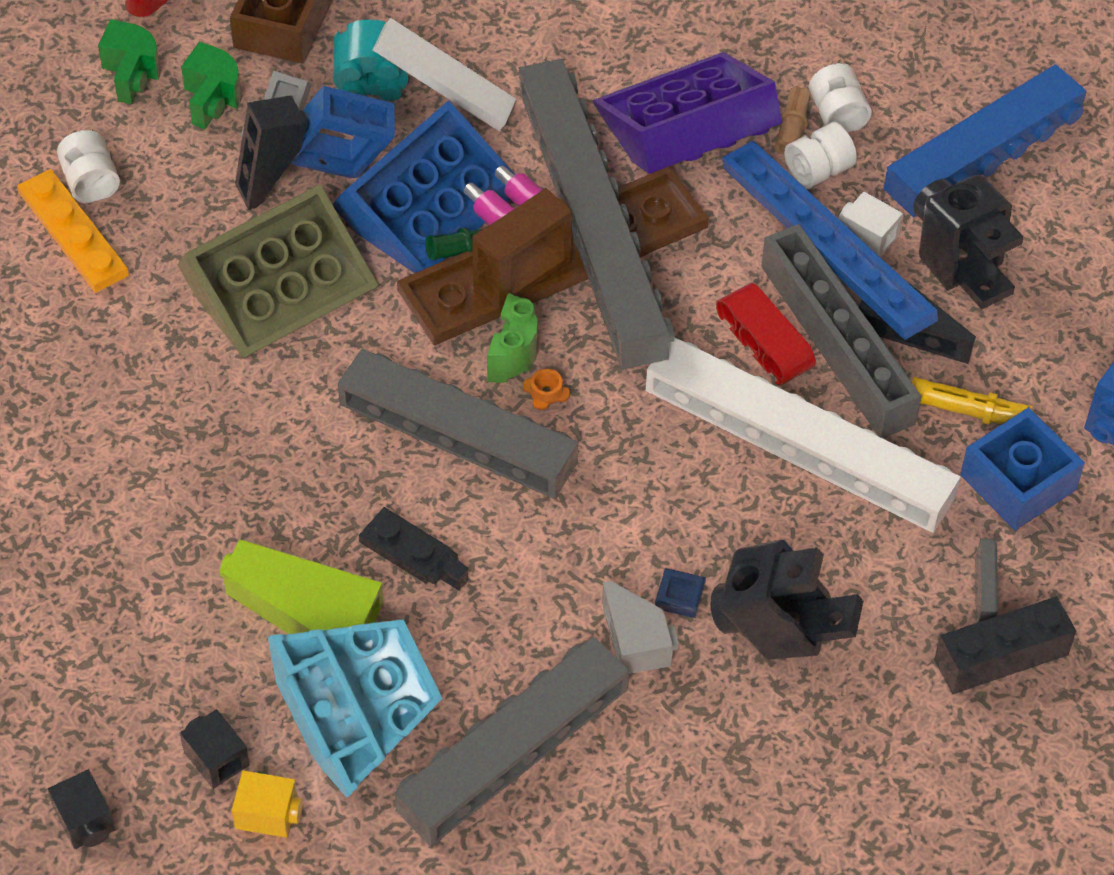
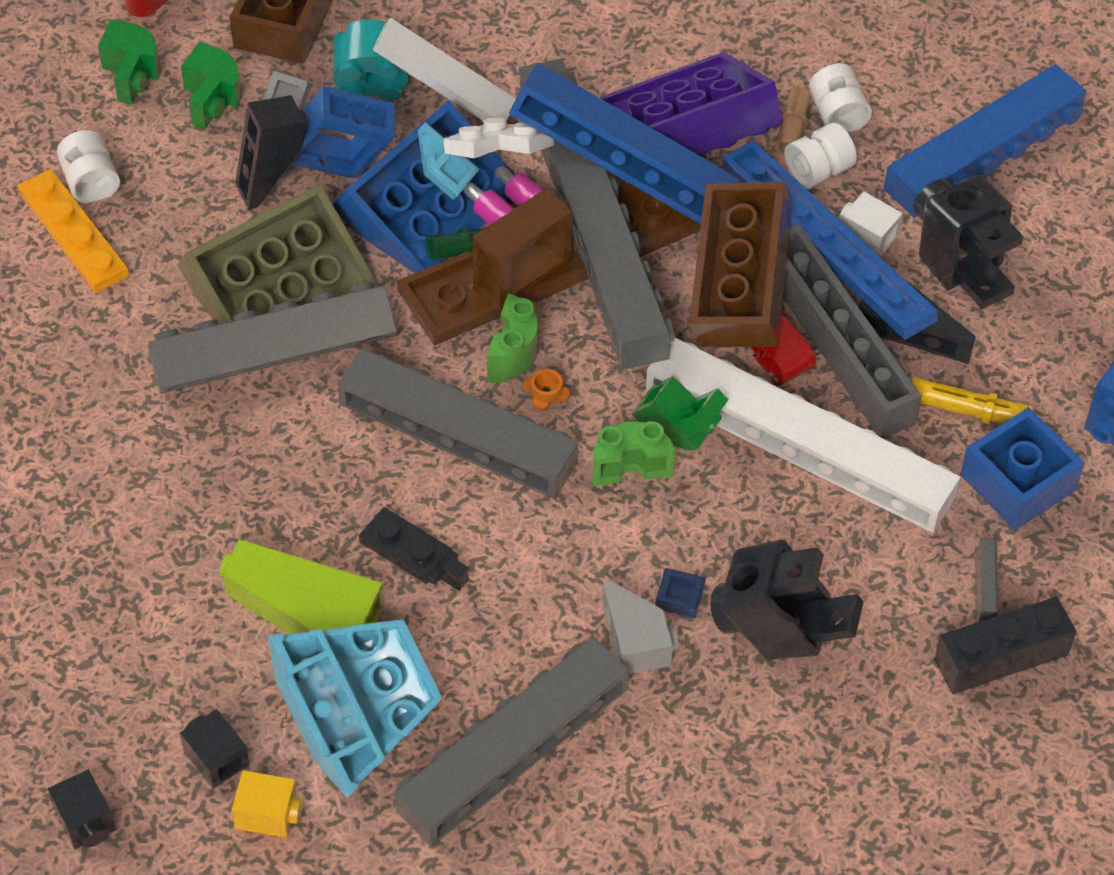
none -> dark grey brick [148,282,397,394]
none -> medium azure tile [418,122,479,200]
none -> white plate [444,118,554,158]
none -> blue brick [509,63,740,224]
none -> bright green cylinder [592,421,675,486]
none -> green brick [632,376,729,450]
none -> reddish brown brick [689,182,793,347]

